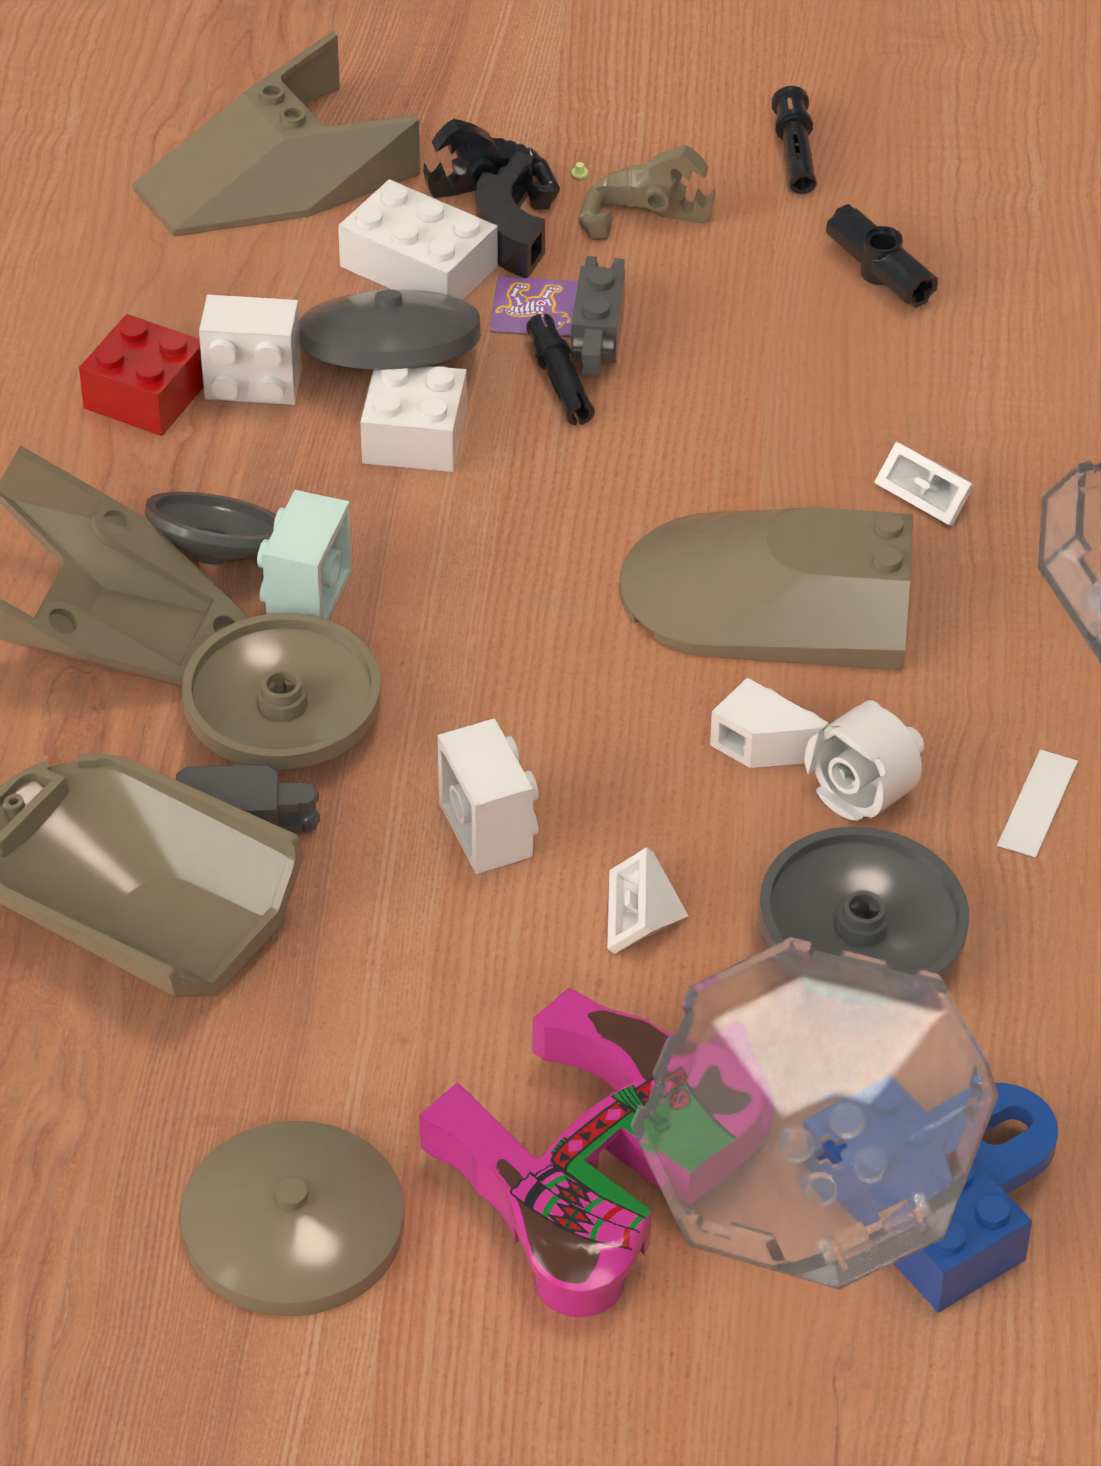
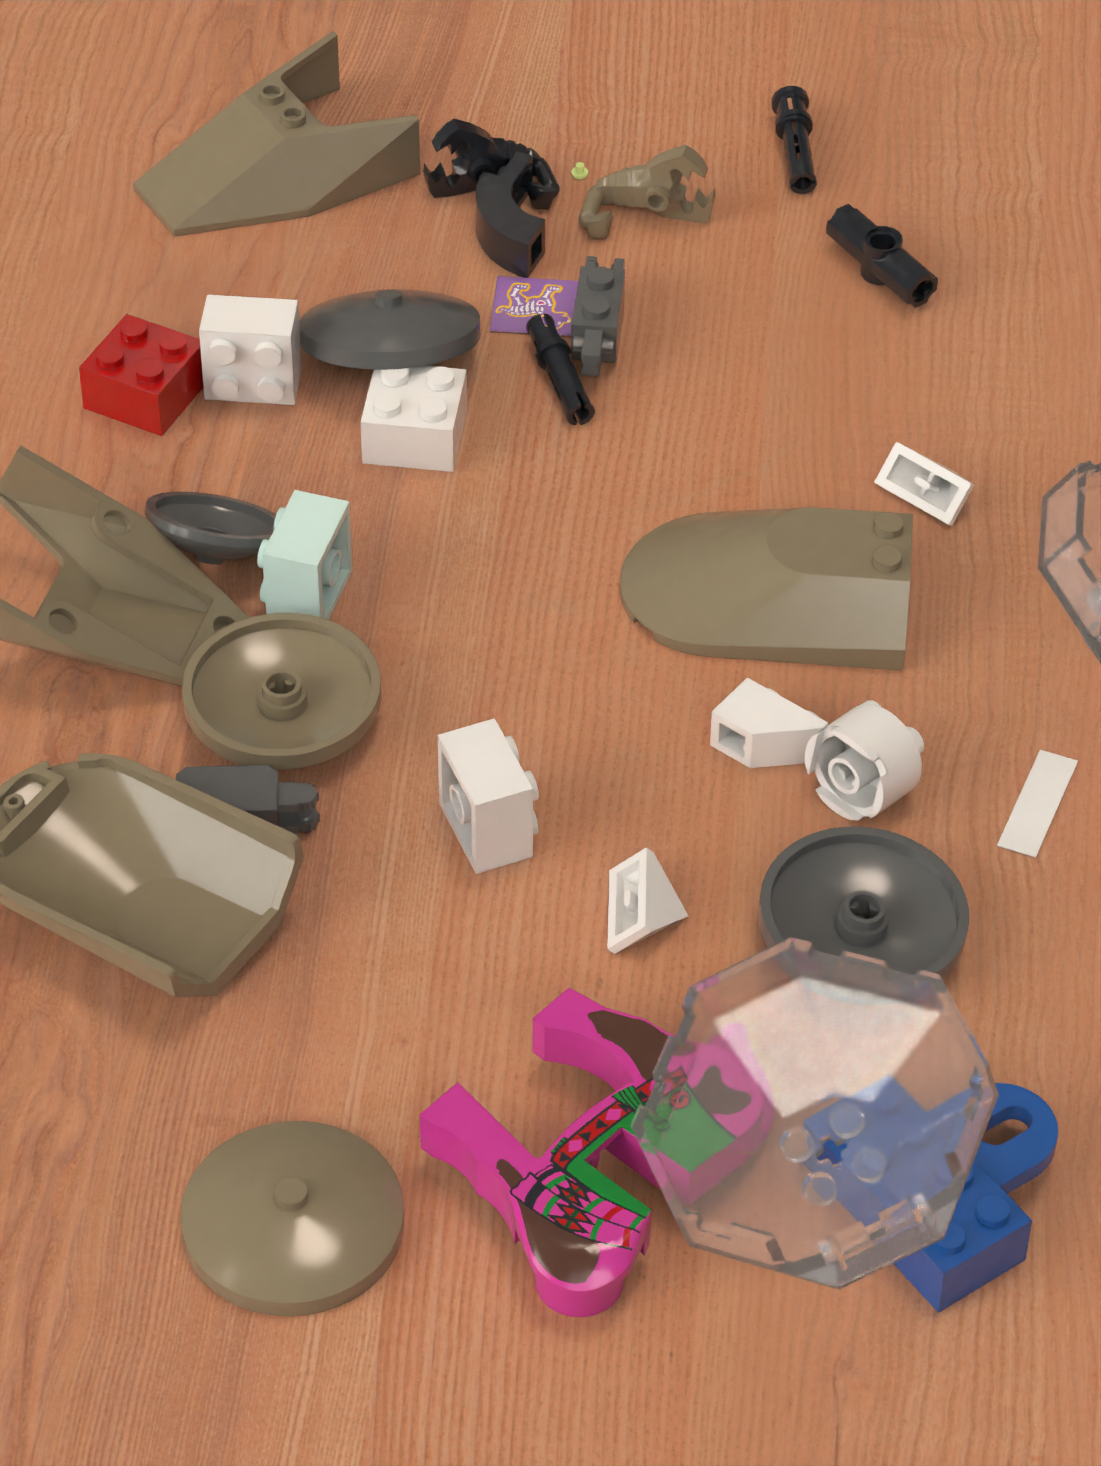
white brick [338,179,498,300] -> none

